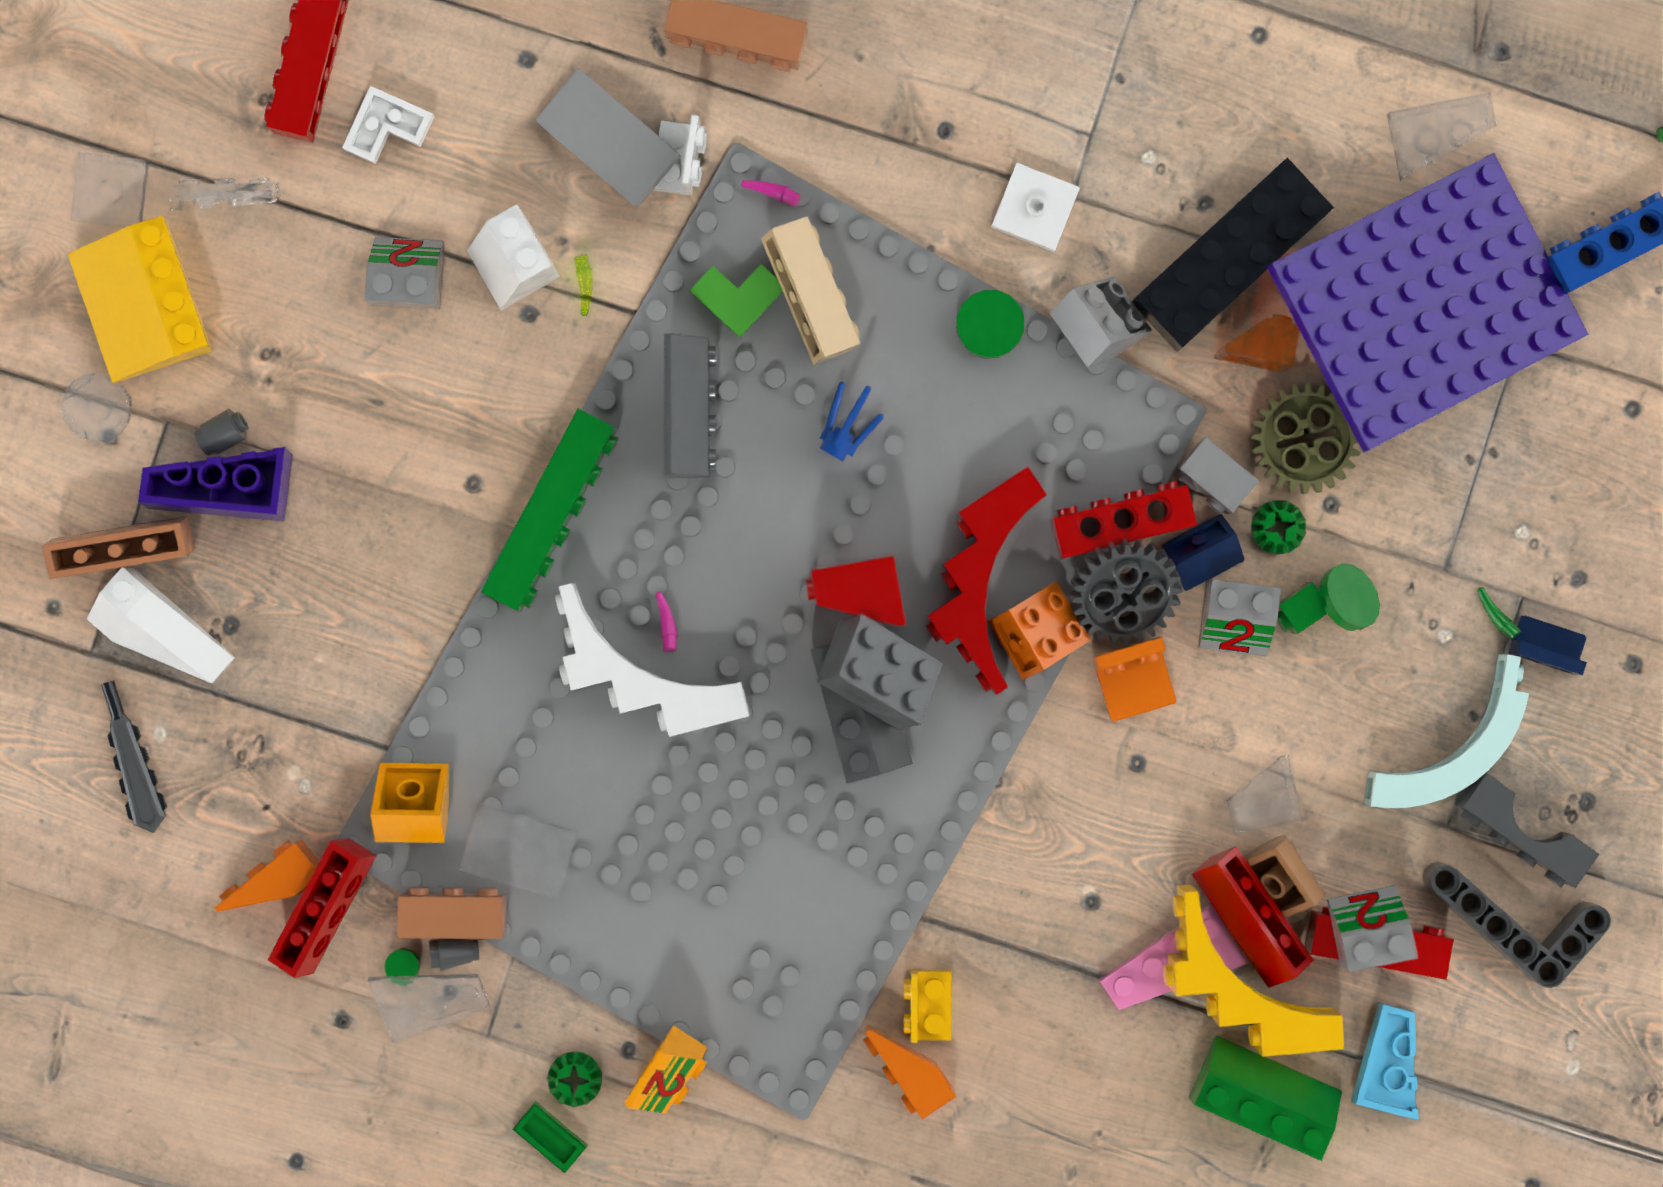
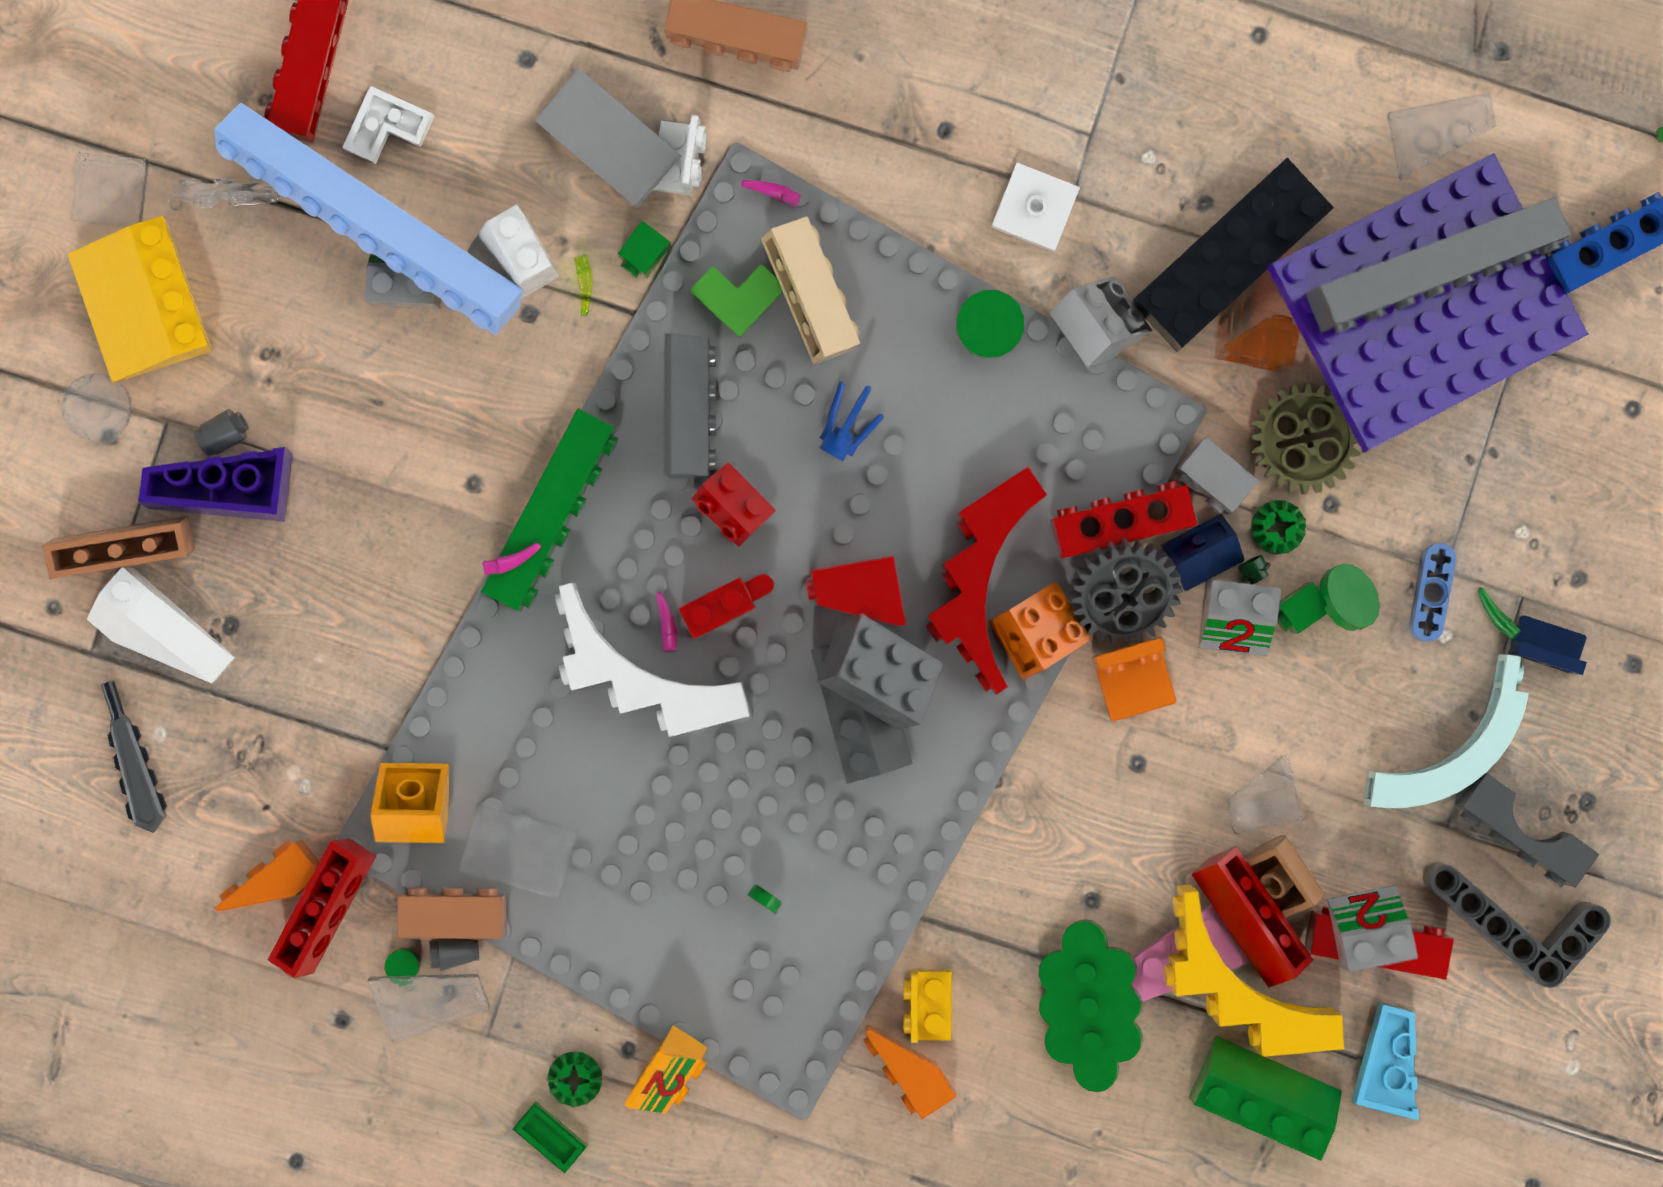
none -> light blue brick [214,103,523,335]
none -> dark pink helmet [482,543,540,575]
none -> green brick [617,221,671,279]
none -> red brick [678,574,774,639]
none -> red bracket [692,462,776,547]
none -> green tile [747,884,782,914]
none -> green plate [1038,919,1143,1092]
none -> dark green plate [1238,555,1271,584]
none -> brick [1306,197,1571,334]
none -> medium blue beam [1409,543,1456,641]

